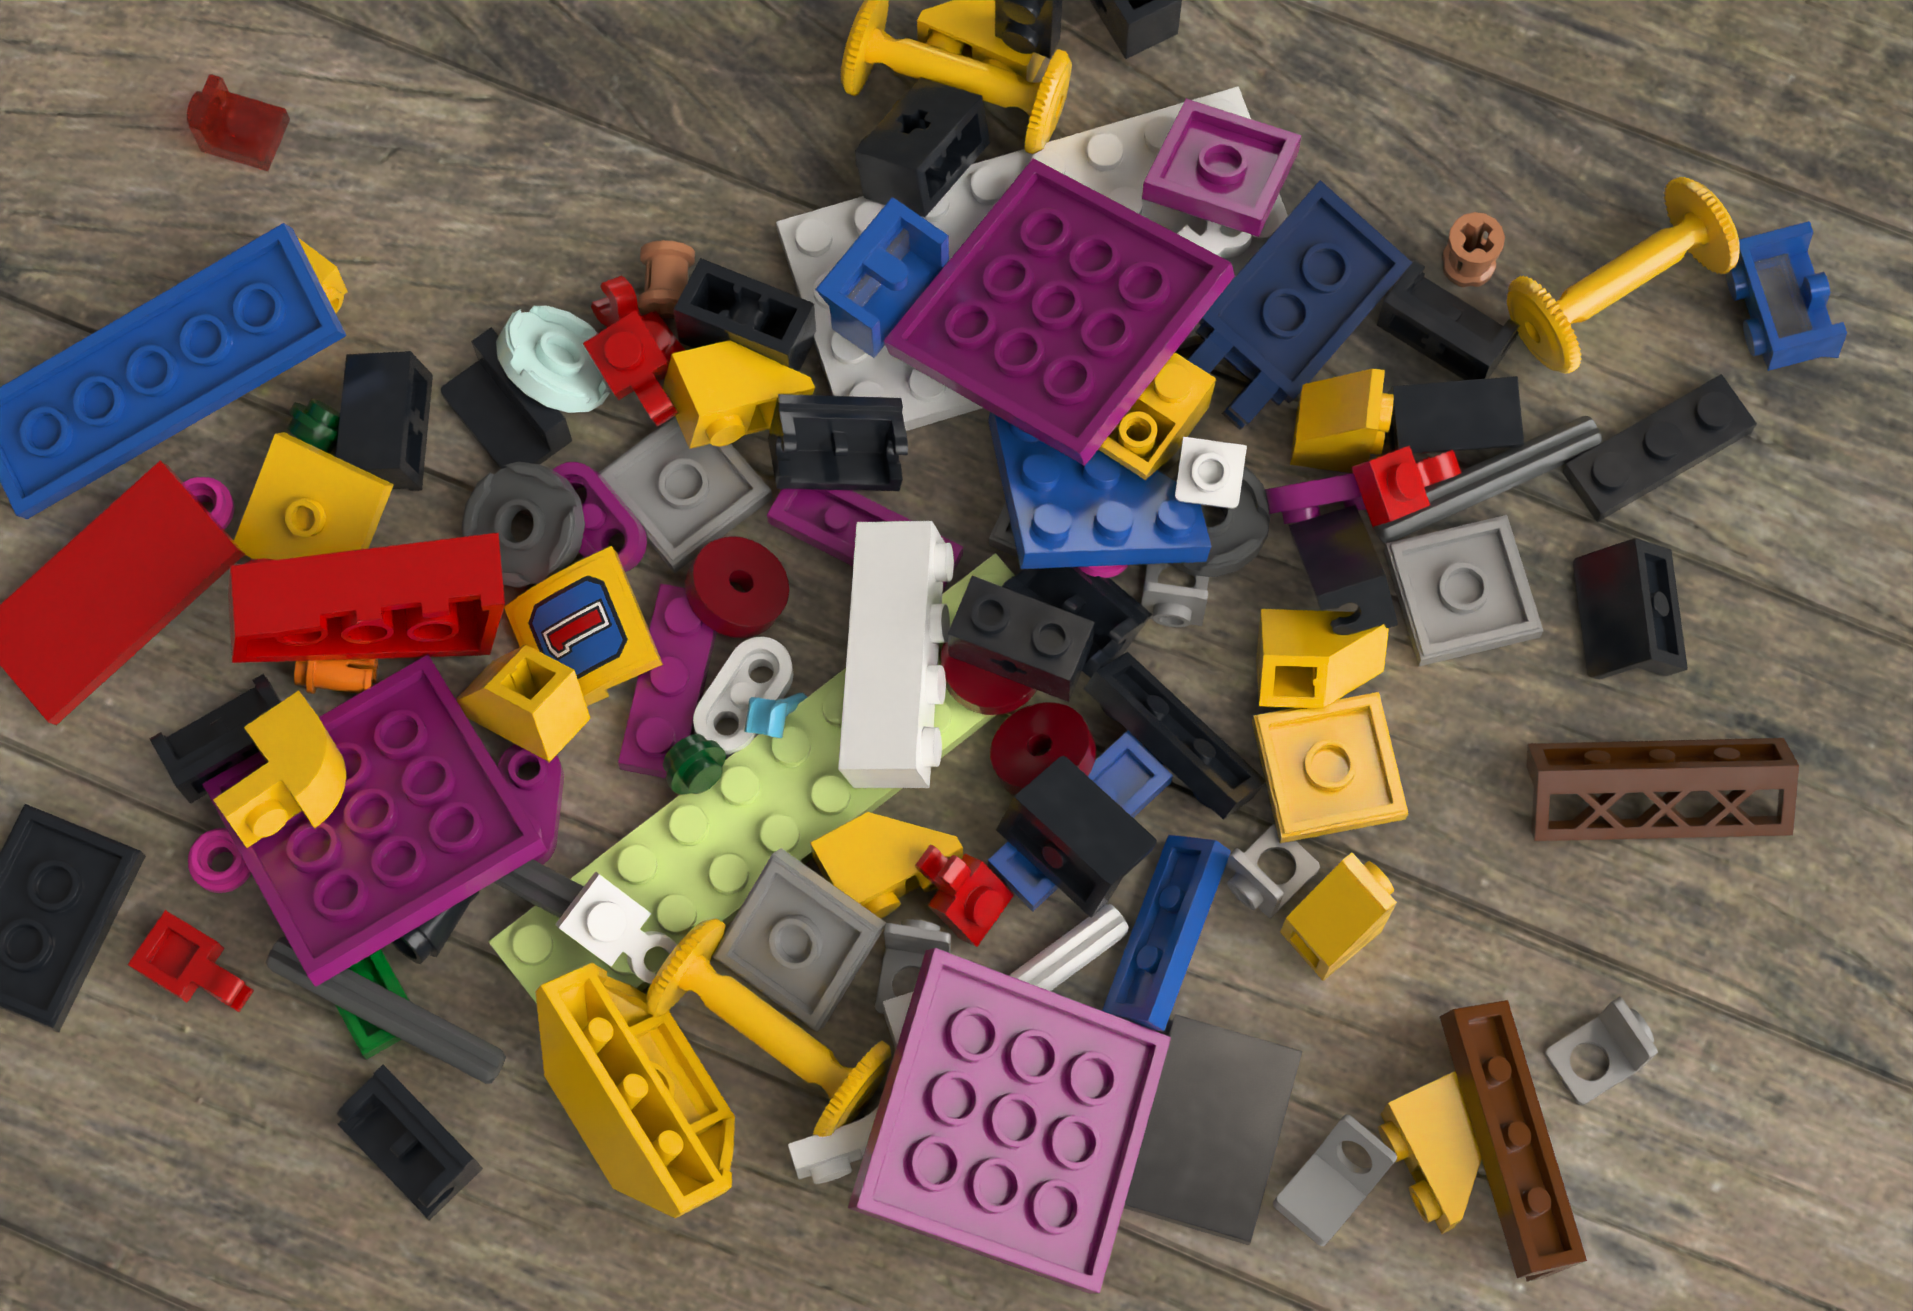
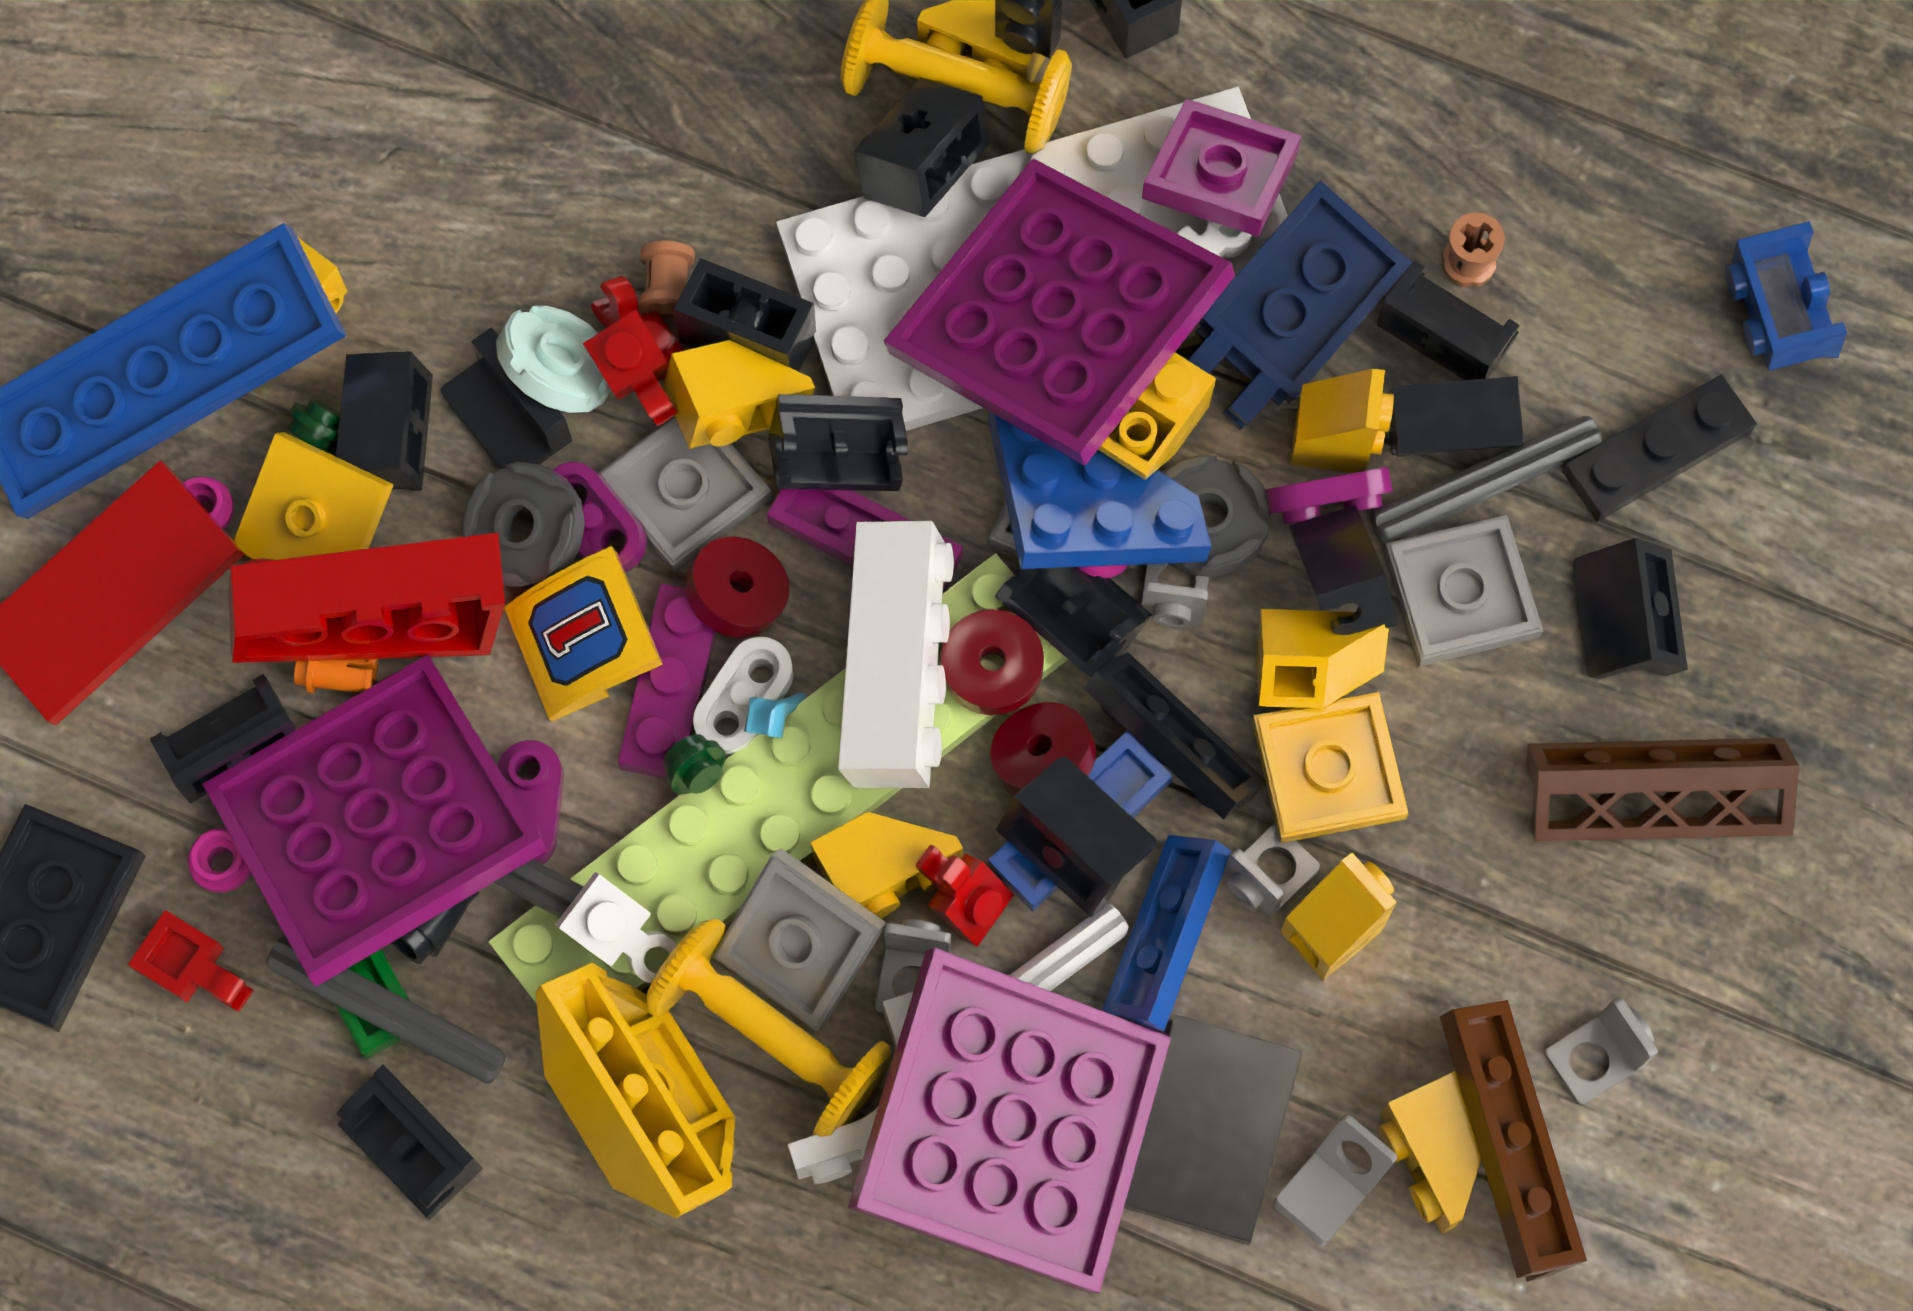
clear red bracket [187,74,290,171] -> none
yellow brick [213,690,346,848] -> none
yellow slope [456,645,591,762] -> none
blue window [815,197,949,358] -> none
black brick [948,576,1094,702] -> none
white bracket [1175,437,1247,509] -> none
red plate [1352,445,1461,527] -> none
yellow hose [1507,177,1740,374] -> none

